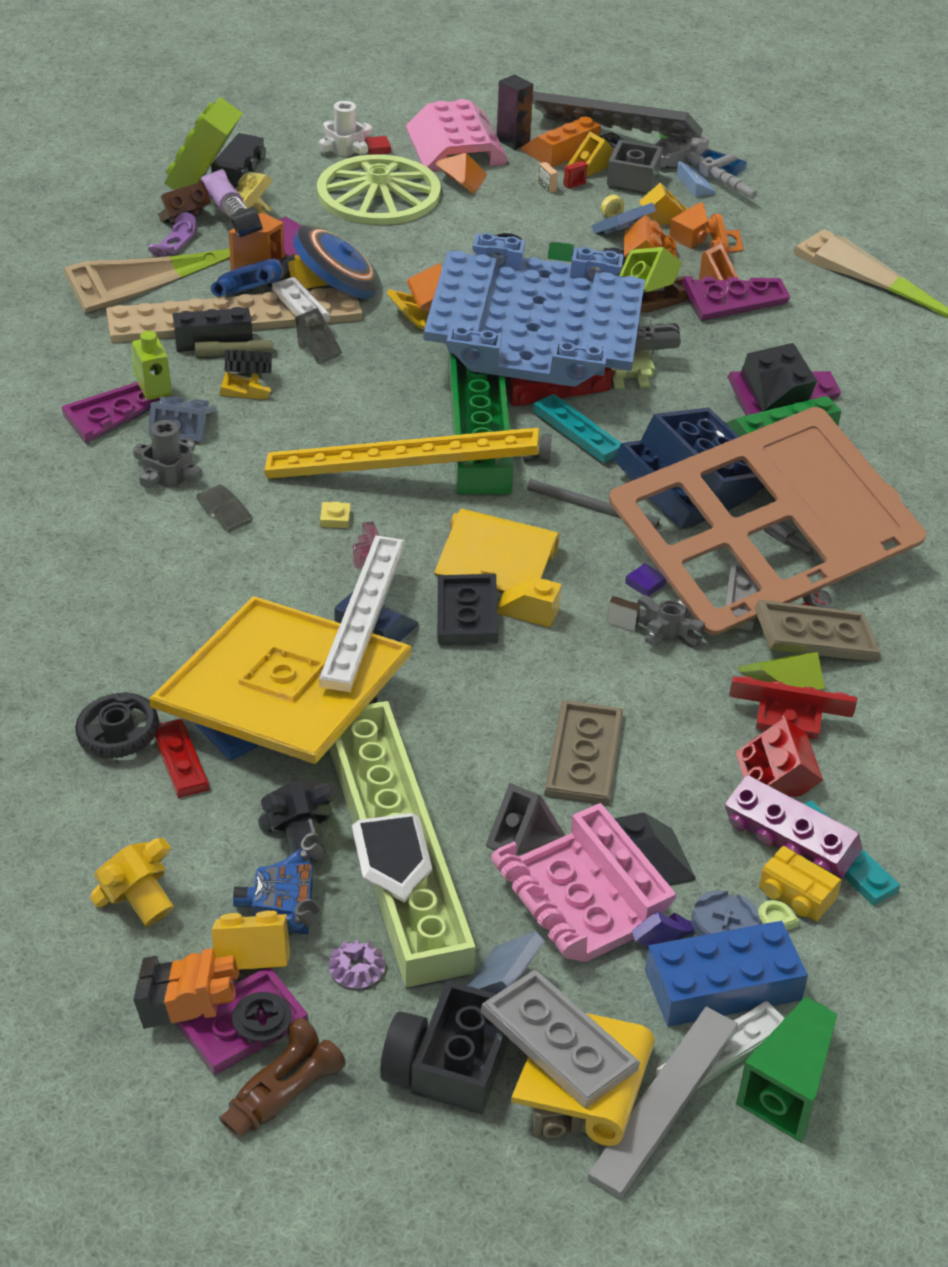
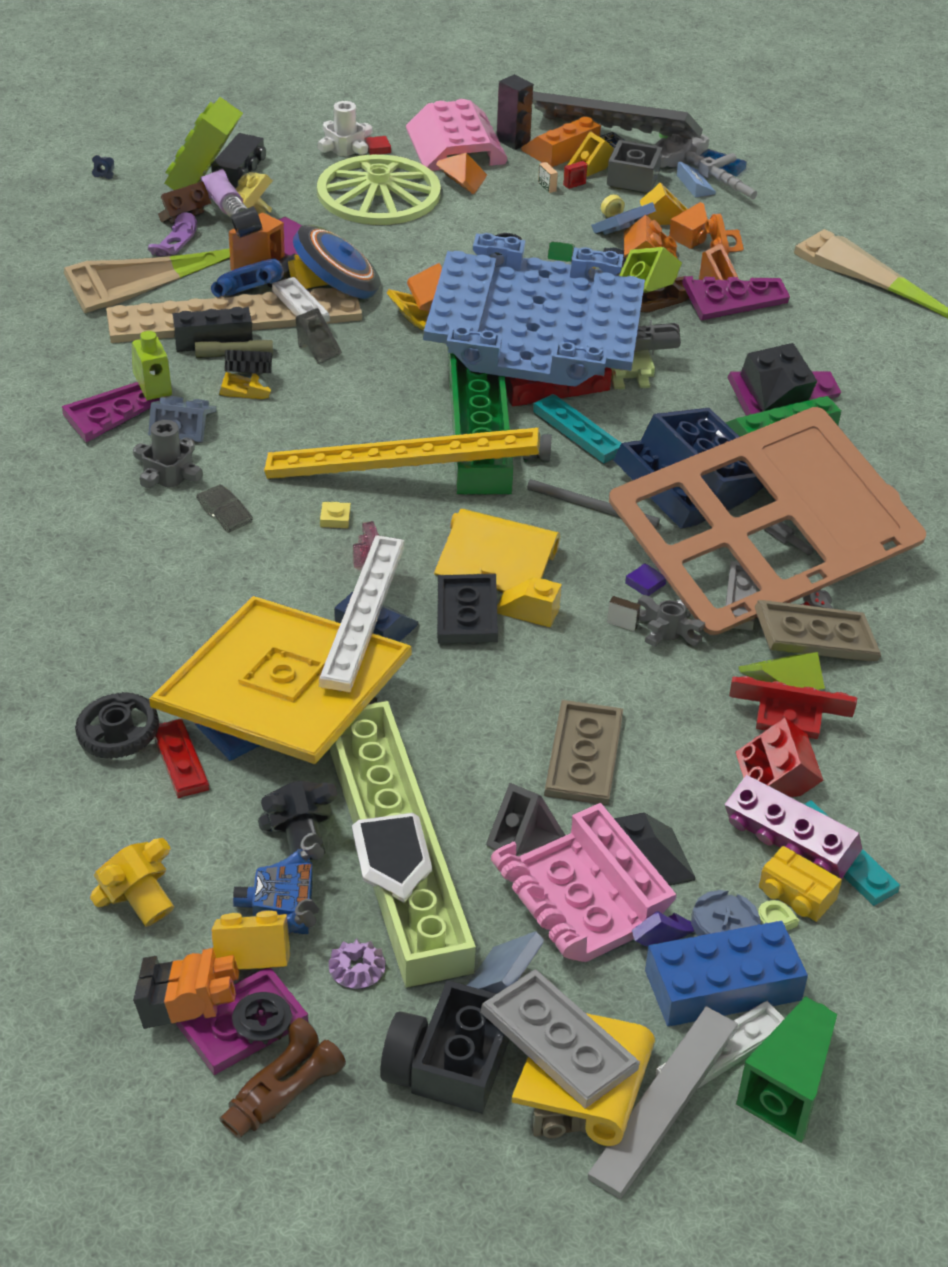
none -> dark blue plate [92,155,115,179]

